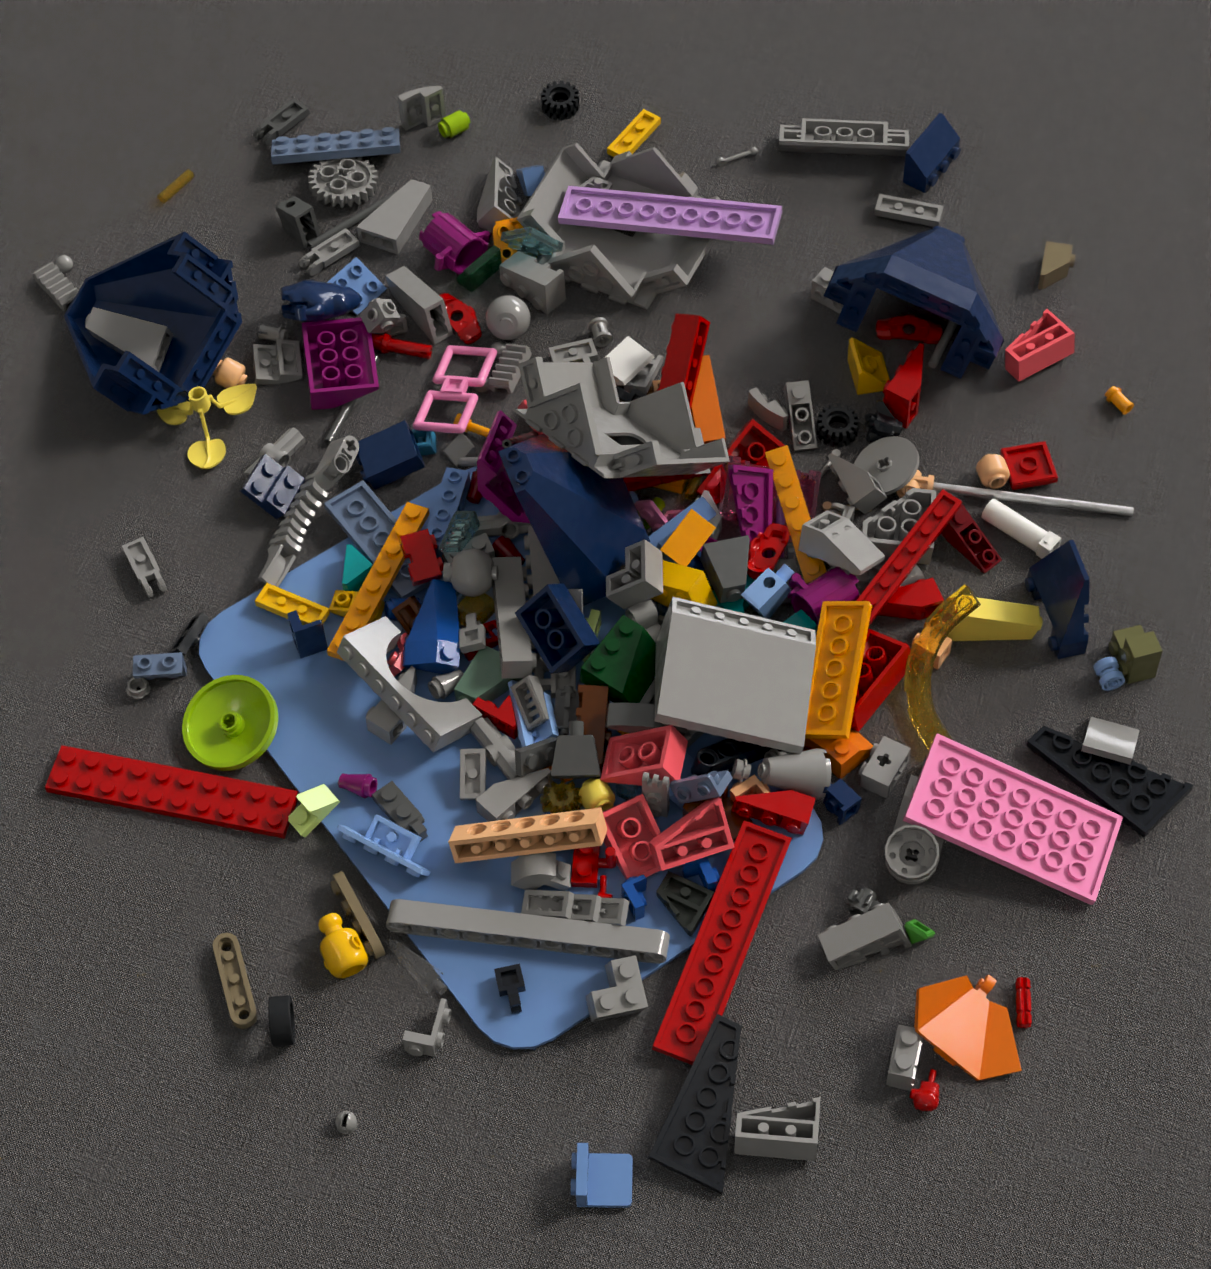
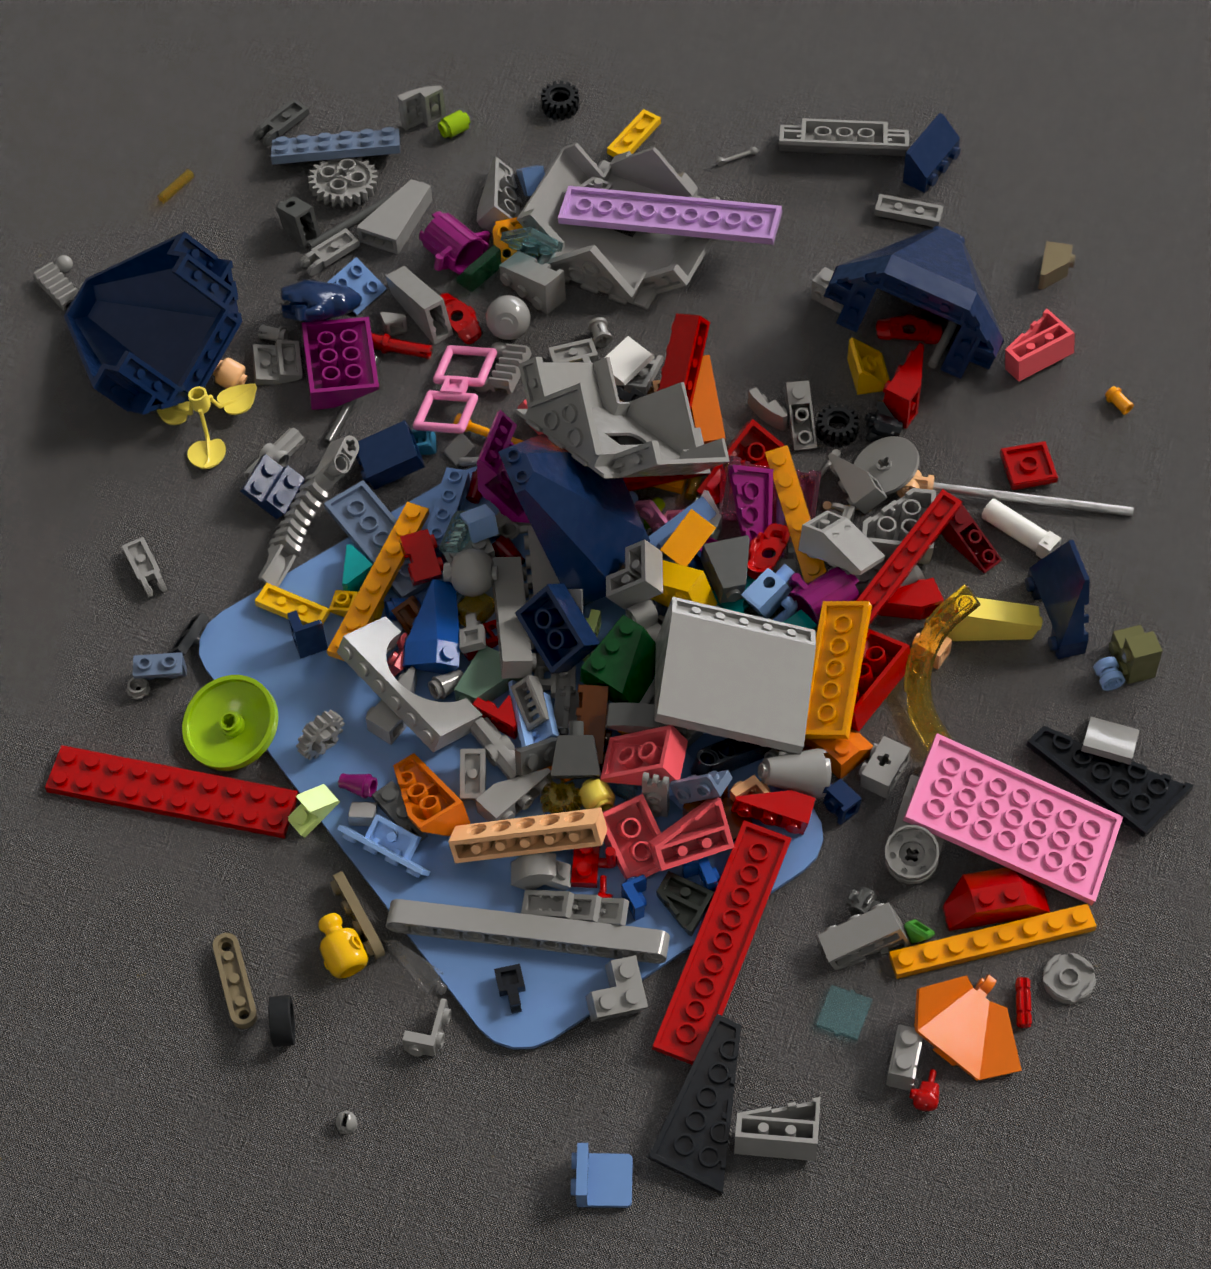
light grey slope [85,307,173,372] -> none
light grey brick [359,298,400,333] -> none
dark grey piece [502,431,538,448] -> none
light grey plate [731,759,751,783] -> none
light nougat head [976,454,1010,489] -> none
none -> light grey gear [296,710,345,760]
none -> light grey slope [348,802,377,826]
none -> orange wedge [393,753,470,836]
none -> light blue panel [460,504,499,543]
none -> light blue arm [773,596,798,622]
none -> clear light blue piece [816,985,873,1041]
none -> light orange plate [889,903,1097,979]
none -> red wedge [943,867,1050,931]
none -> light grey tile [1043,953,1096,1004]

